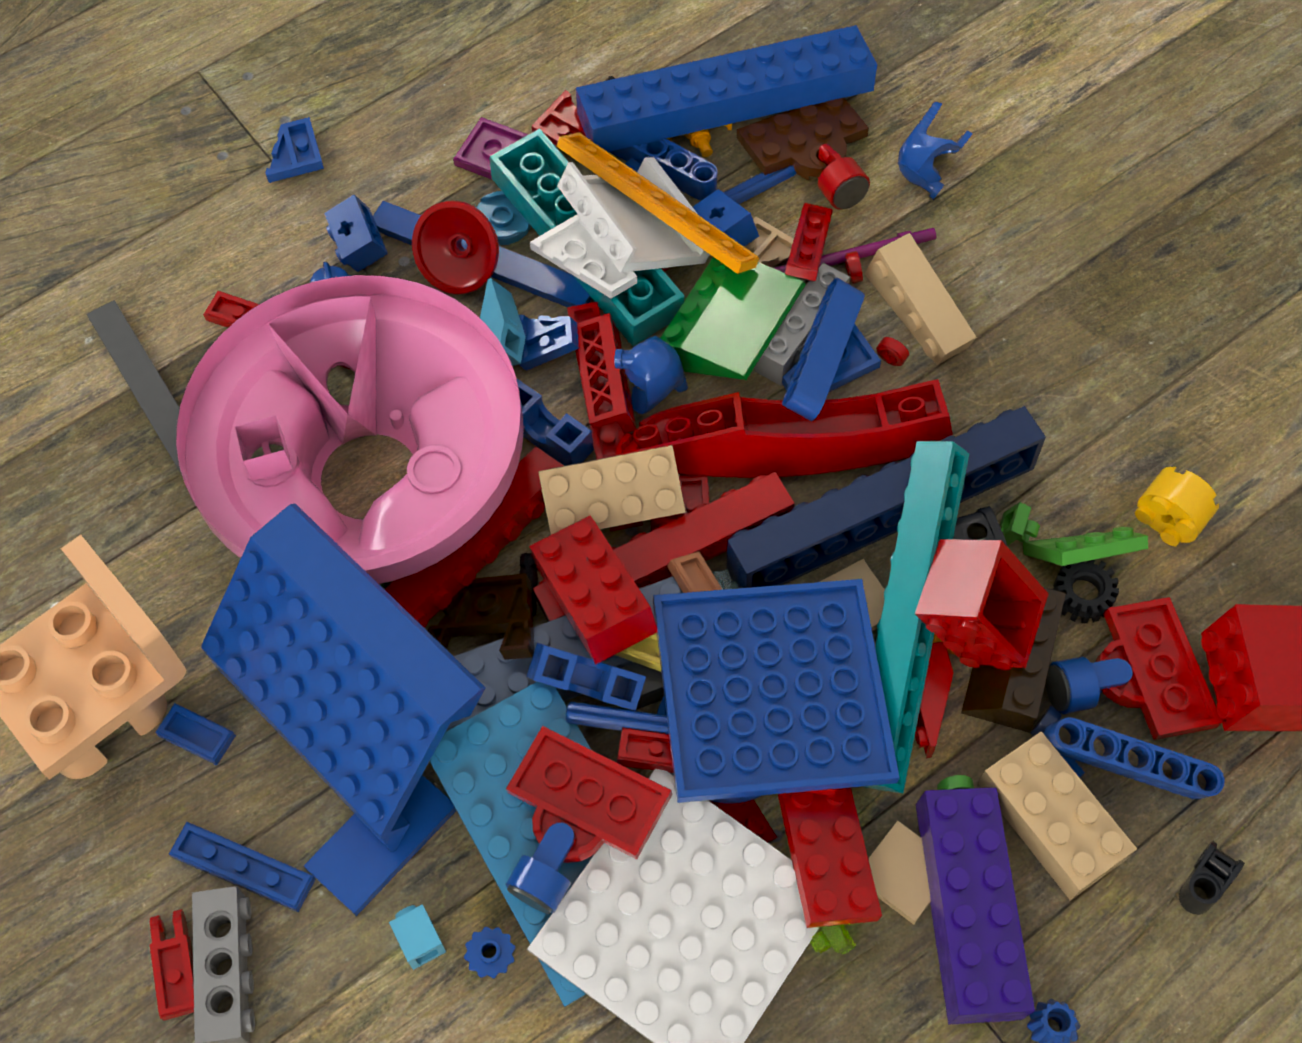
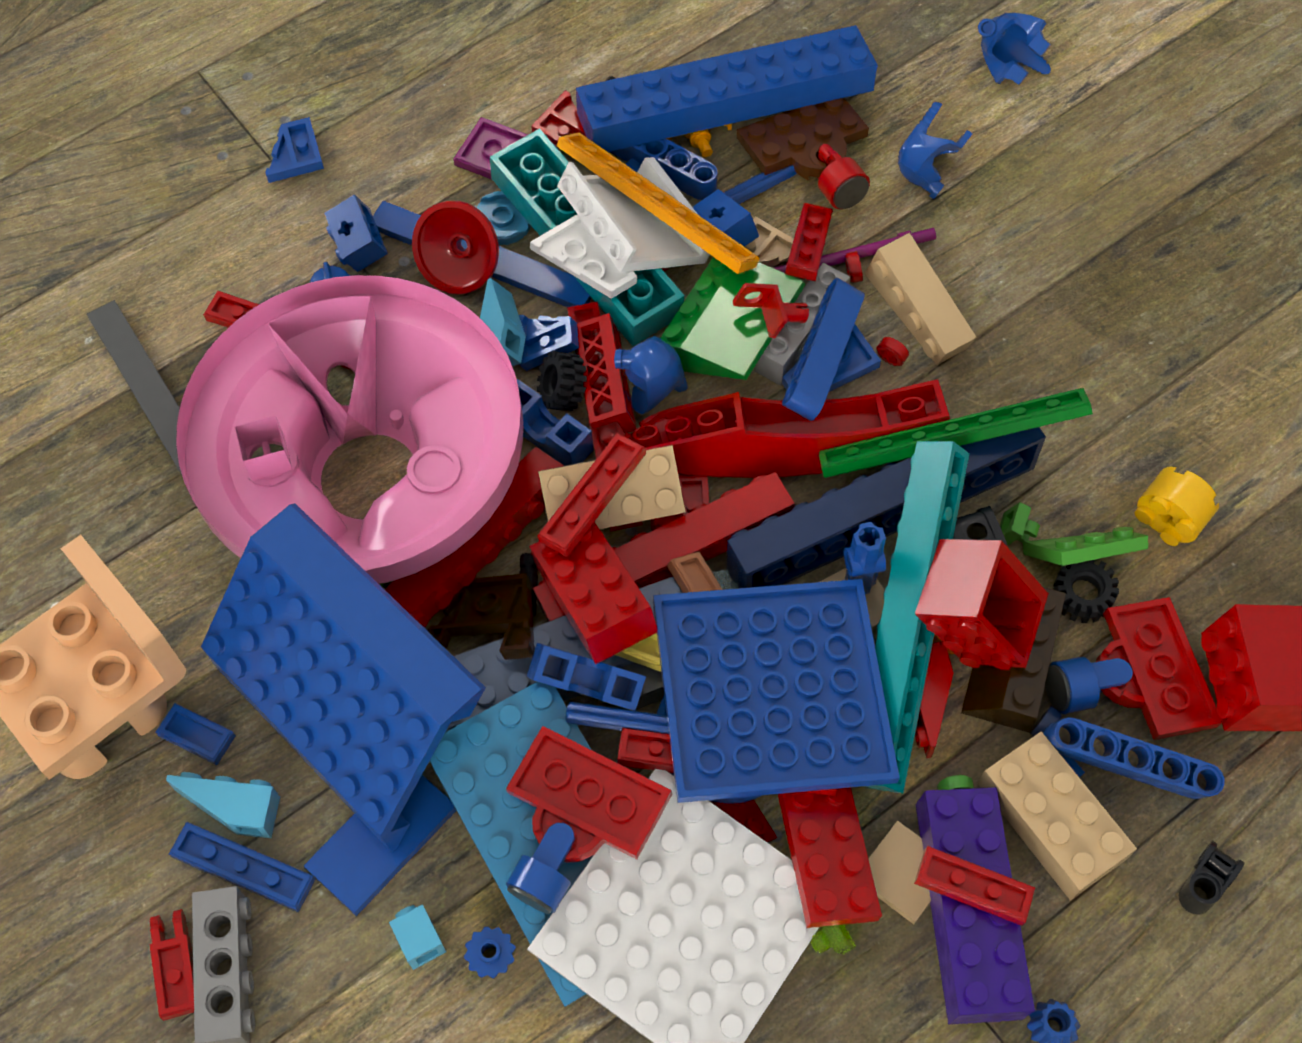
none -> medium azure slope [166,772,280,838]
none -> black tyre [537,351,587,412]
none -> red tile [537,433,646,557]
none -> red bracket [733,283,809,338]
none -> green tile [819,388,1093,478]
none -> blue piece [844,522,886,594]
none -> red tile [914,846,1035,926]
none -> blue piece [978,13,1051,85]

